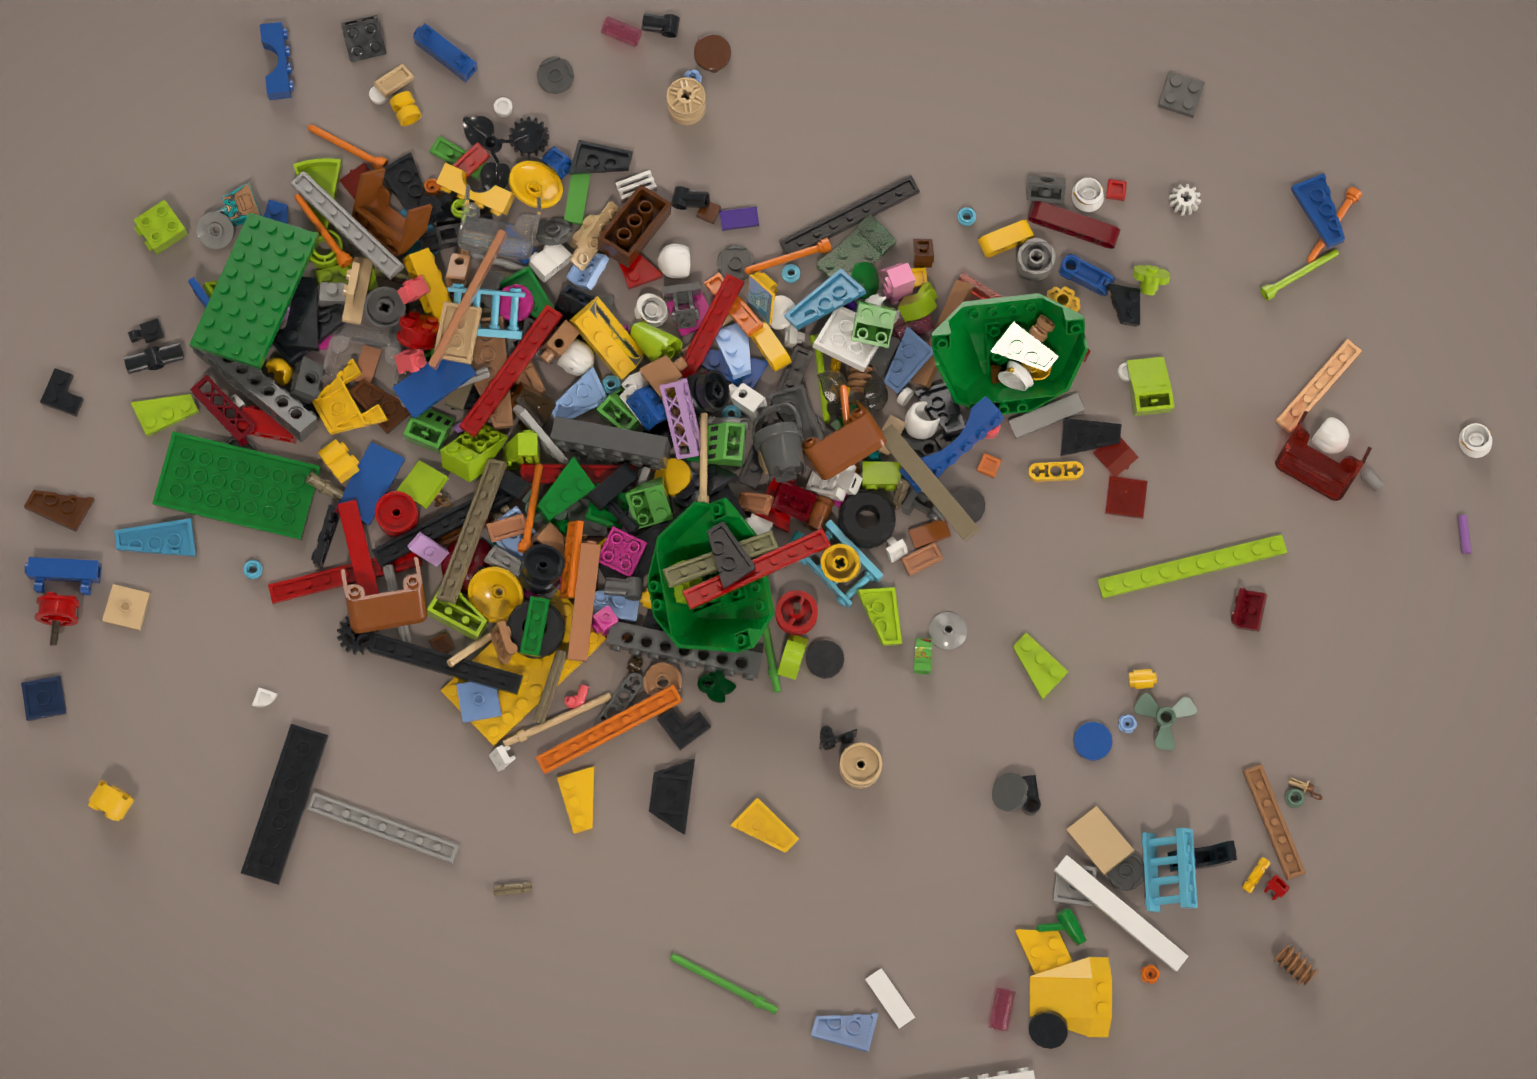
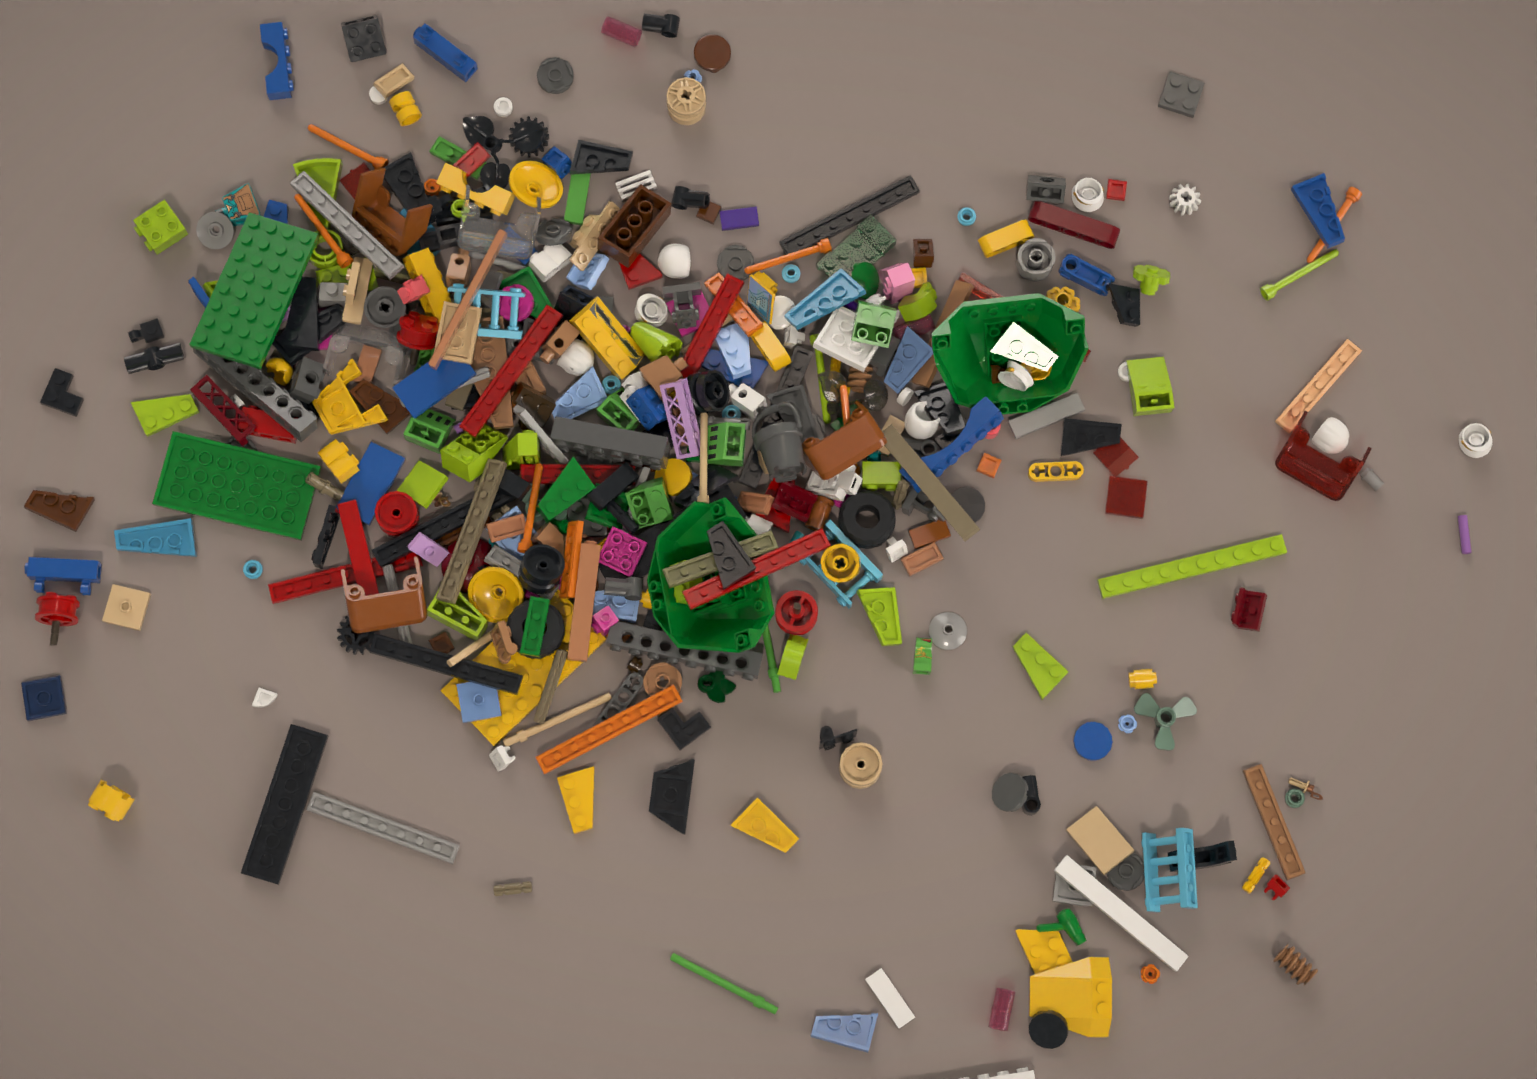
coral brick [394,349,427,374] -> none
coral arm [564,684,589,708] -> none
black tile [806,640,844,679] -> none
medium nougat wheel [1029,315,1055,342] -> none

